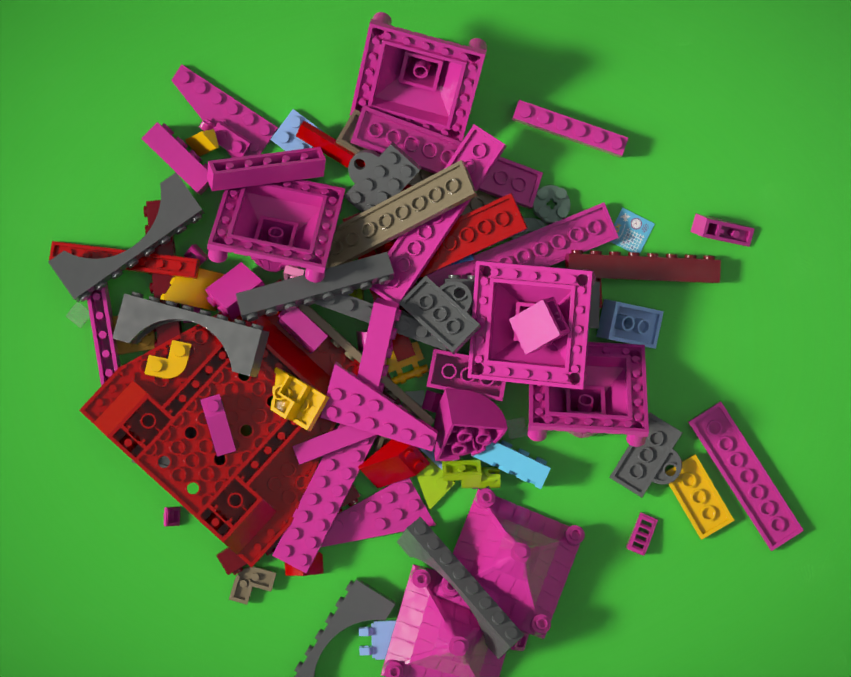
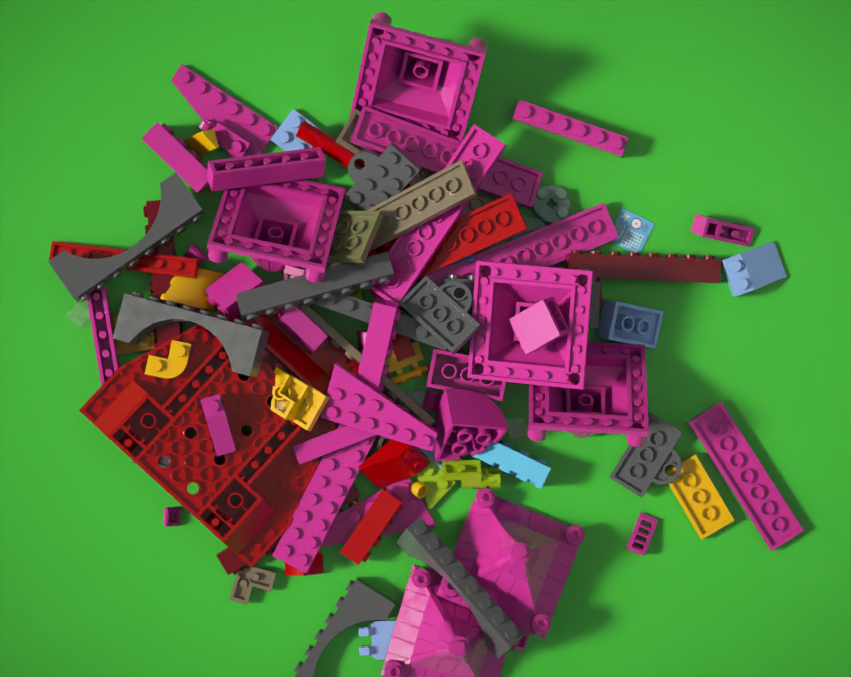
none -> olive plate [327,211,384,263]
none -> red brick [340,487,404,565]
none -> yellow hinge [411,482,428,499]
none -> light blue slope [721,241,787,297]

